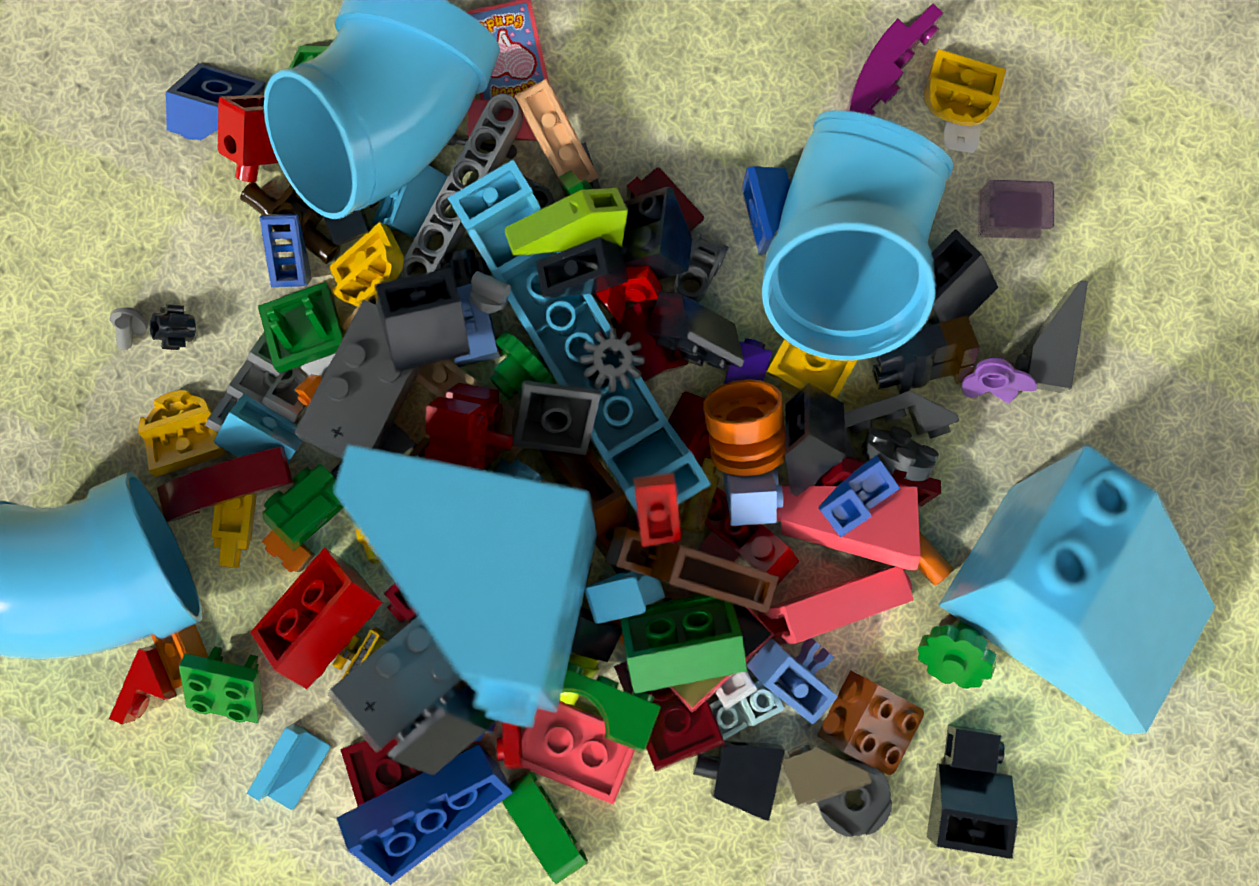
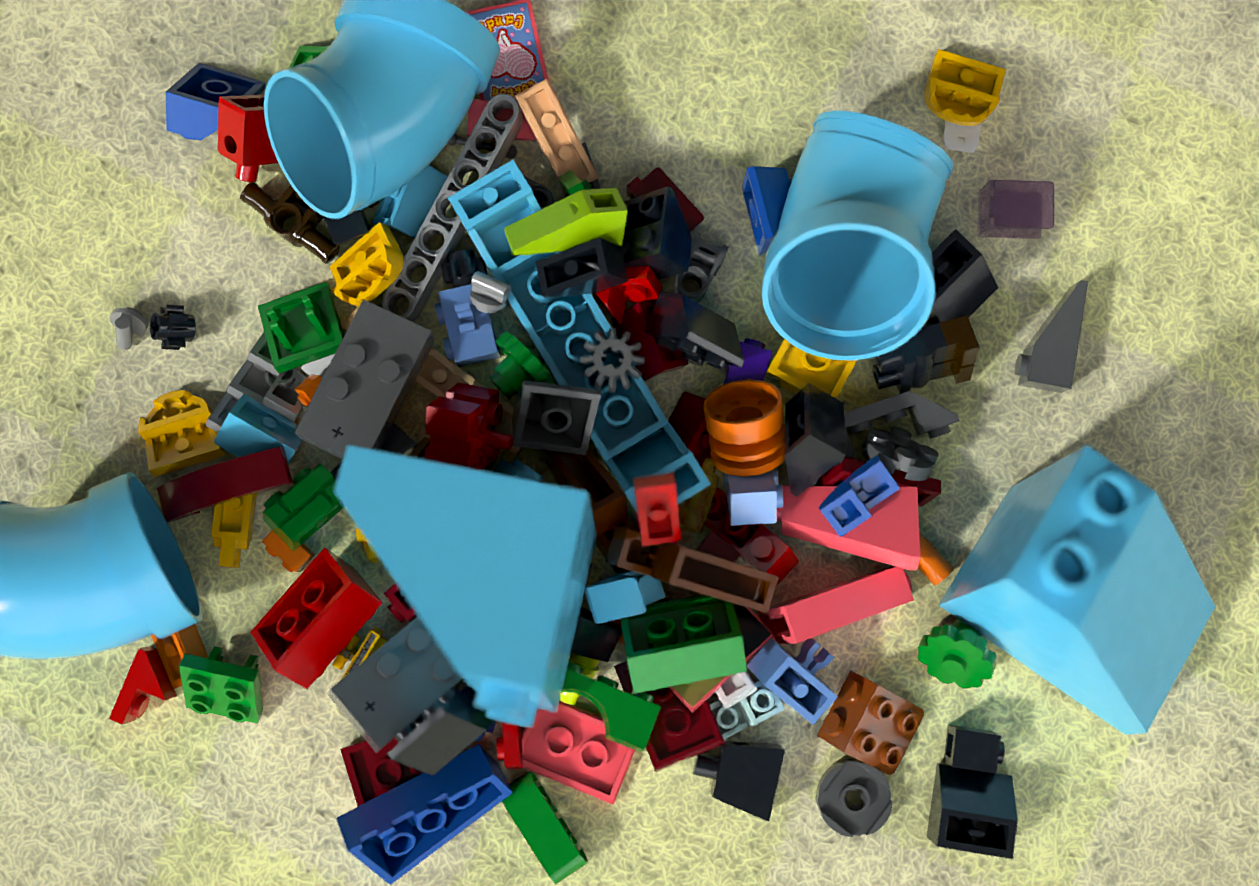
medium azure panel [246,723,331,810] -> none
blue slope [259,213,312,288] -> none
black slope [375,268,470,372] -> none
dark tan slope [782,745,872,808] -> none
magenta slope [846,4,943,116] -> none
medium lavender plate [962,357,1037,404] -> none

